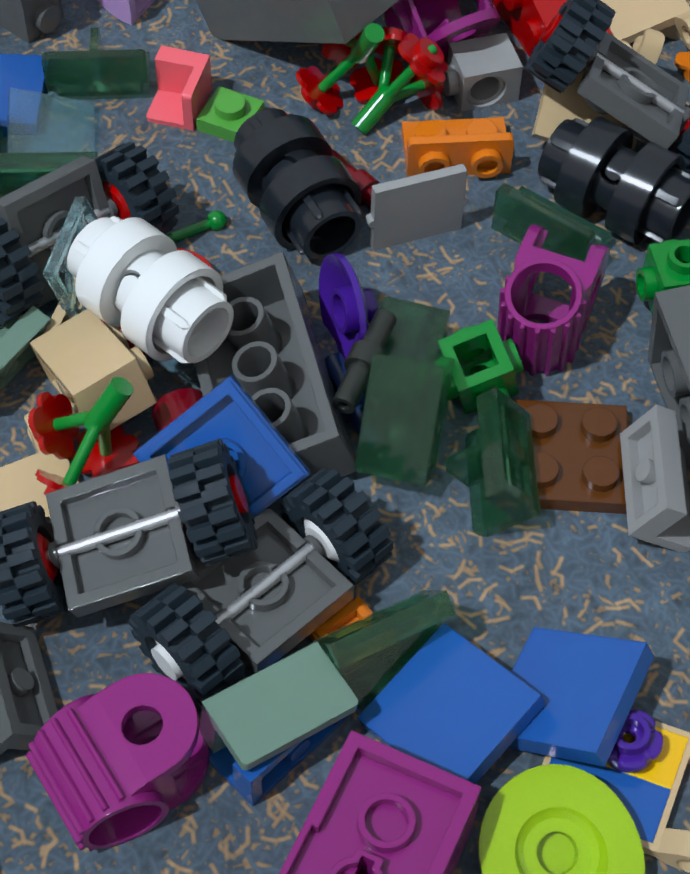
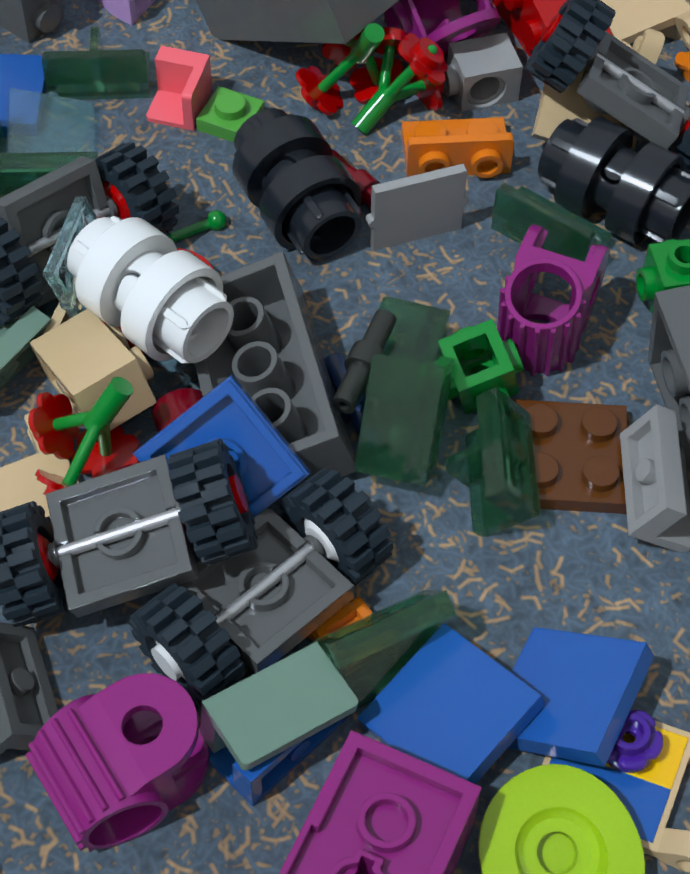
dark purple dish [319,253,377,360] -> none

